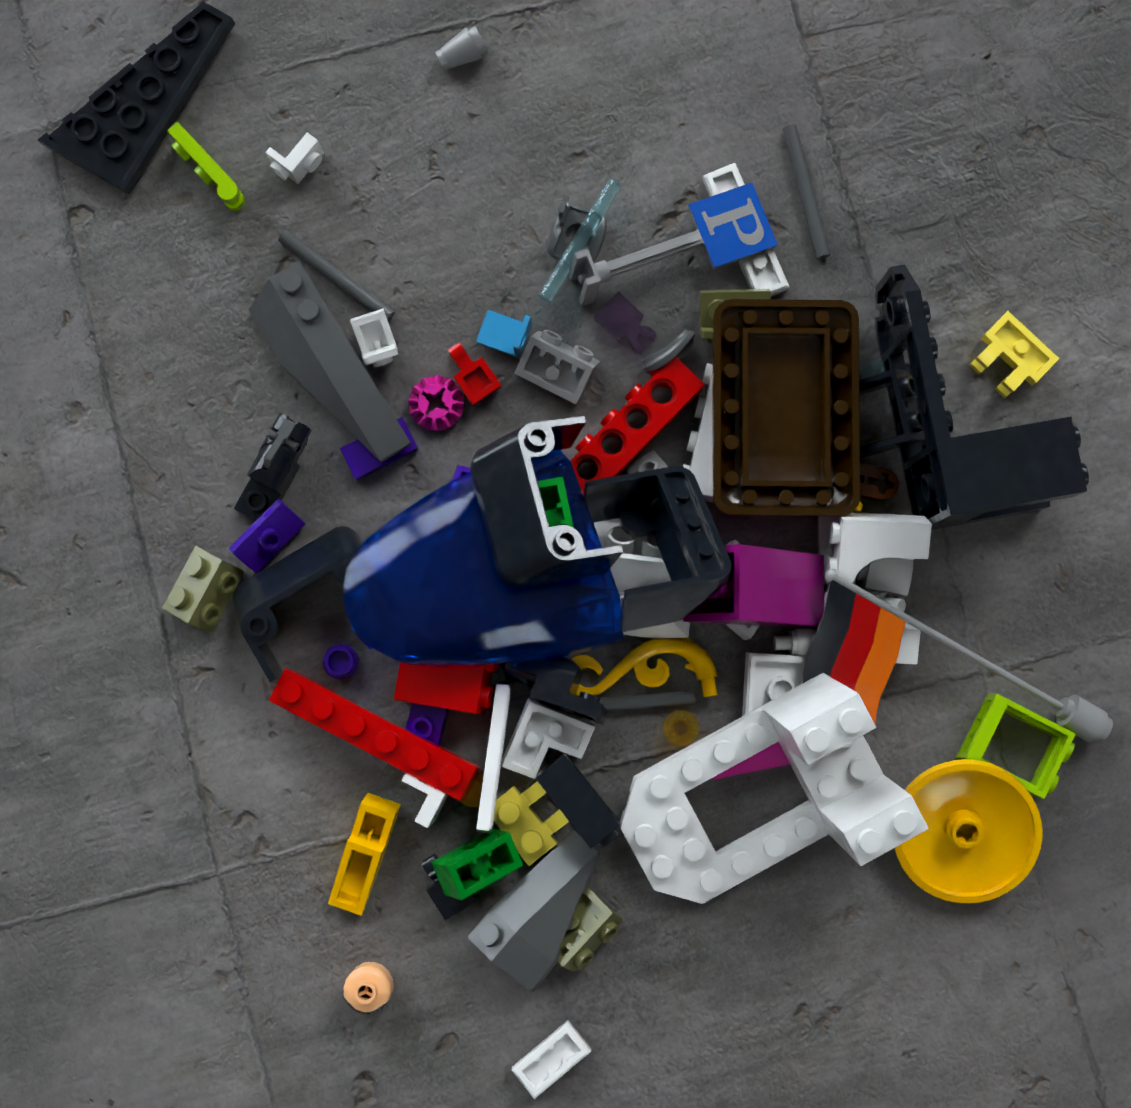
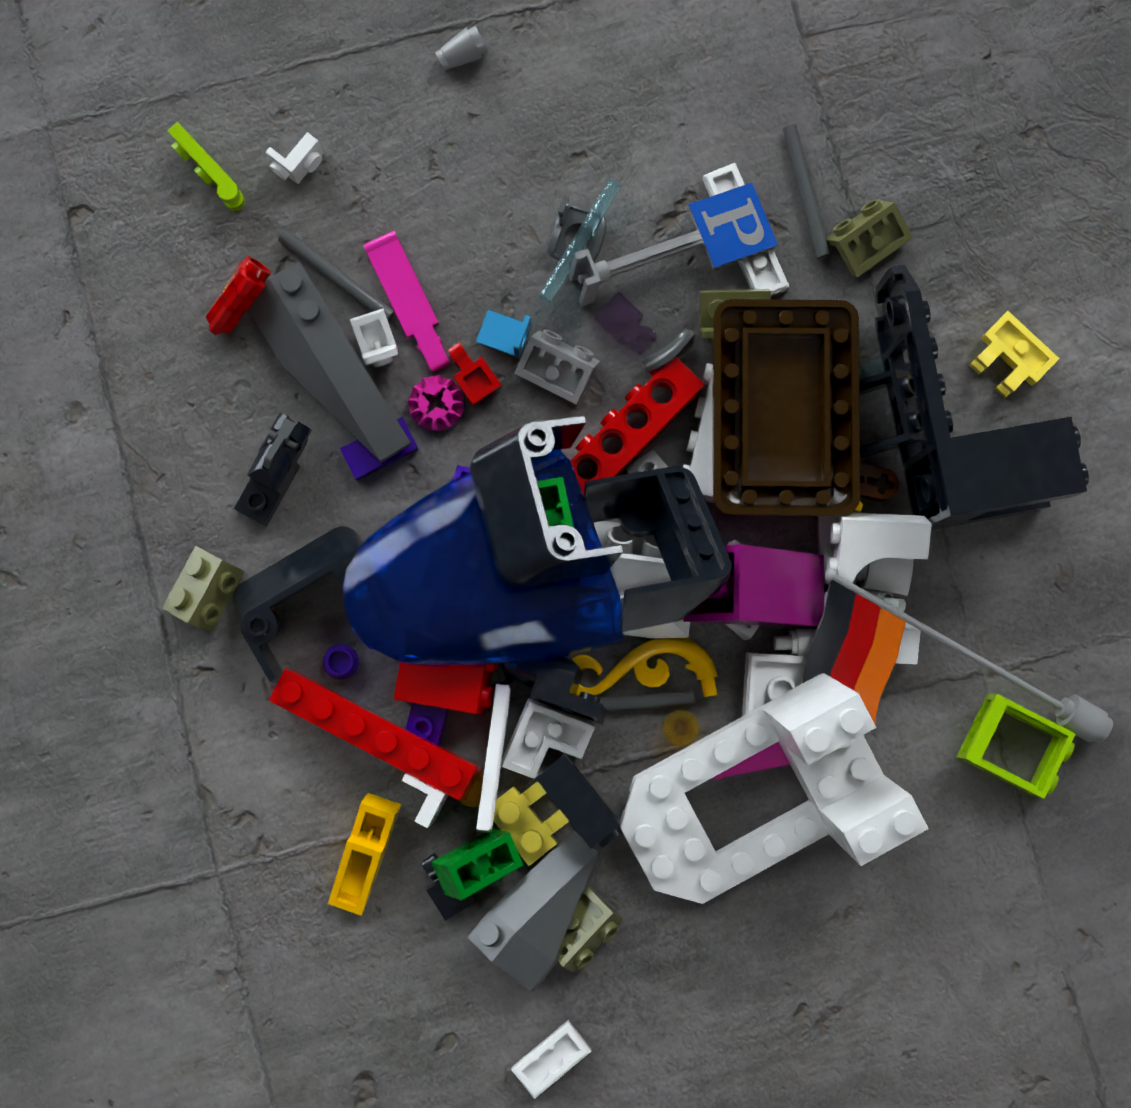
black wing [38,1,235,194] -> none
dark purple plate [229,498,306,573] -> none
light nougat head [343,962,394,1015] -> none
yellow dish [894,759,1043,903] -> none
none -> red rock [205,256,271,335]
none -> dark pink piece [363,231,450,372]
none -> olive bracket [826,199,913,277]

